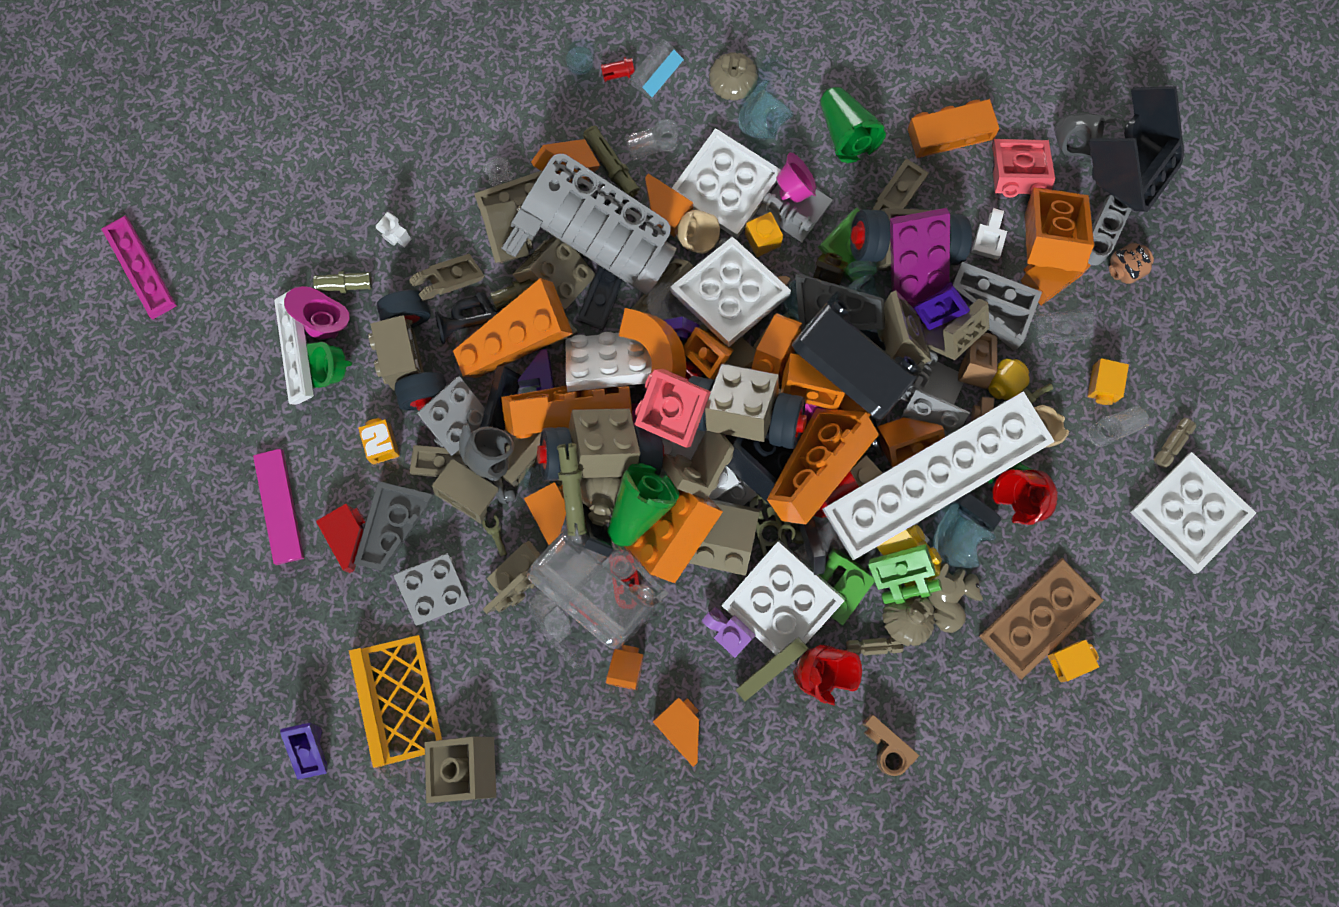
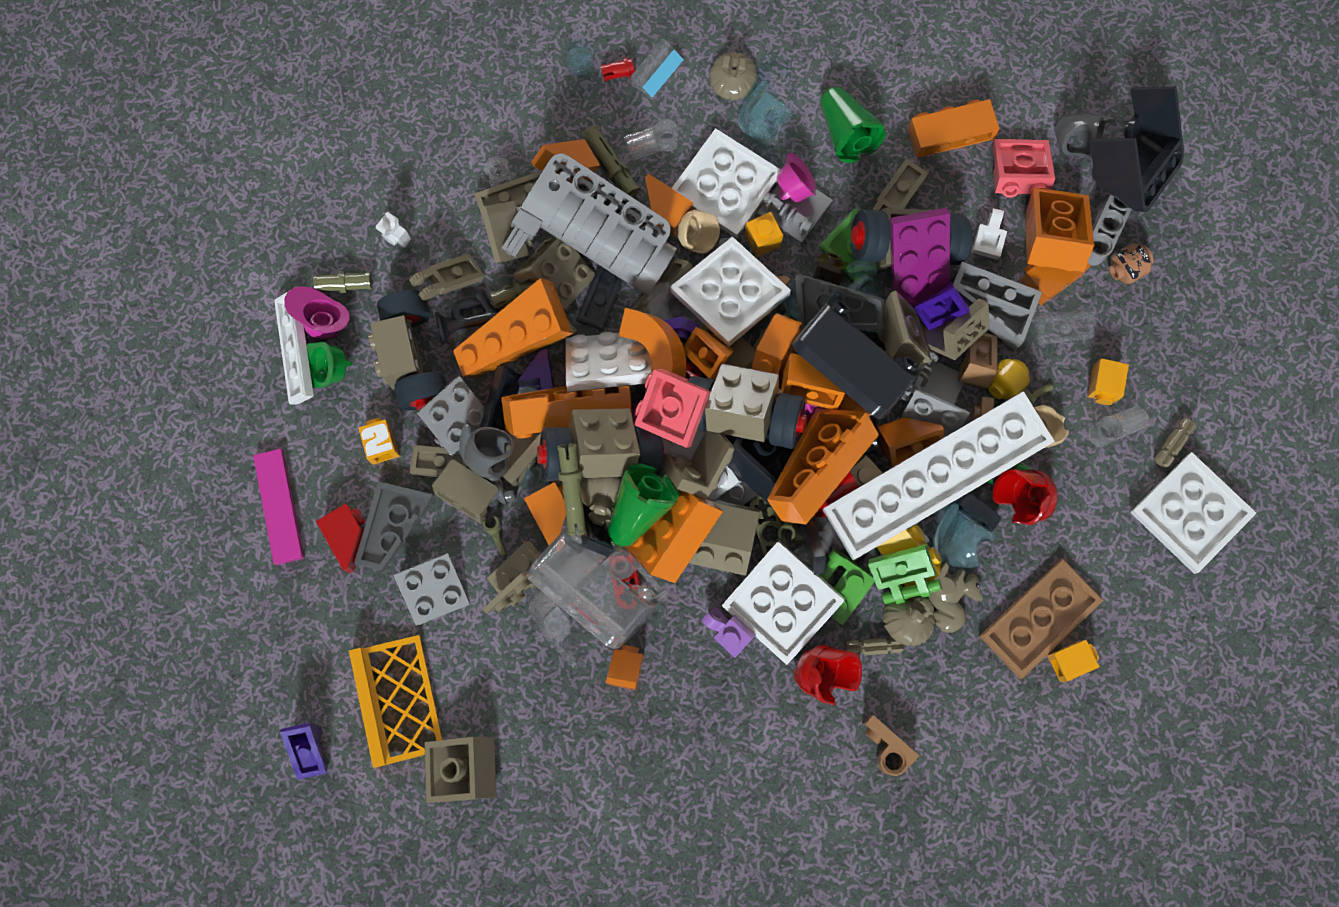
dark pink tile [101,215,177,319] -> none
orange slope [653,698,699,767] -> none
olive beam [735,637,808,701] -> none

